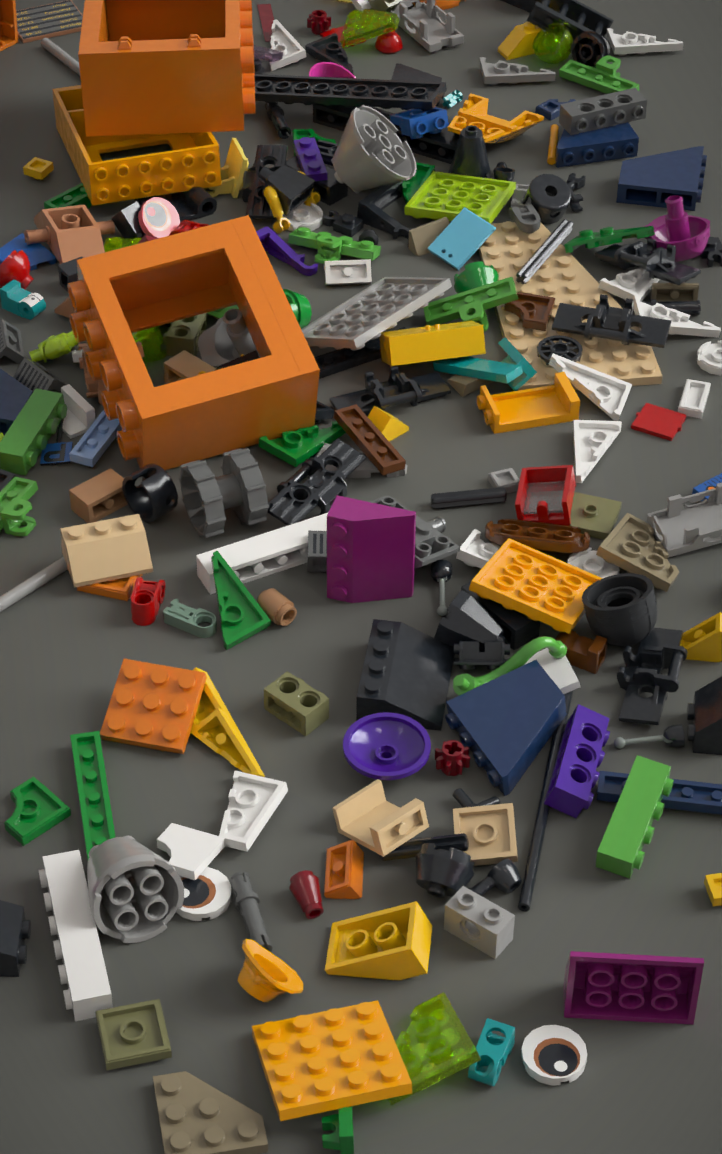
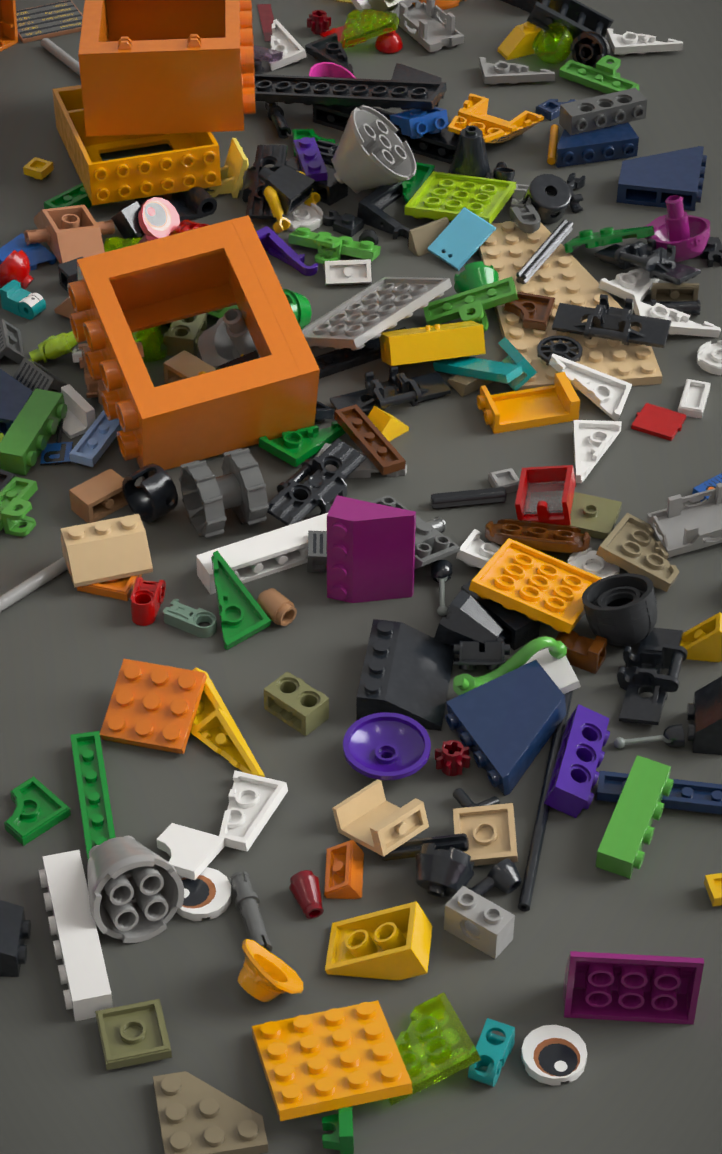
teal piece [442,90,463,109] -> none

